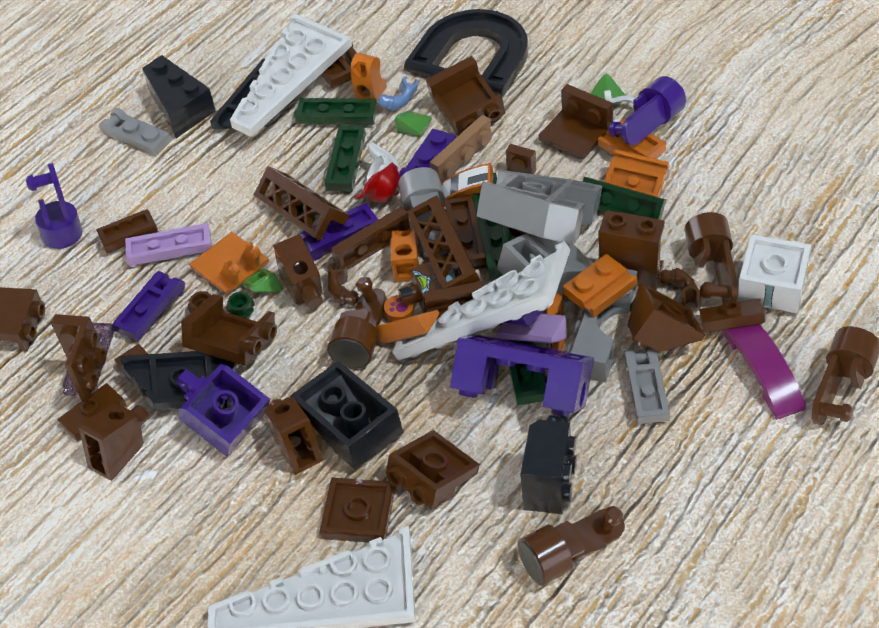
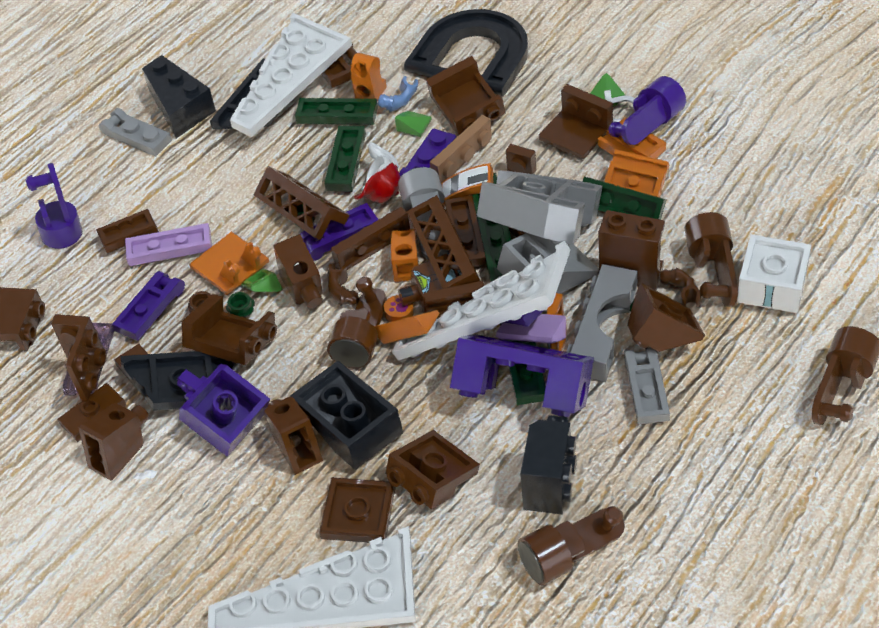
orange plate [563,254,637,318] -> none
reddish brown plate [699,299,765,333] -> none
magenta slope [721,324,806,420] -> none

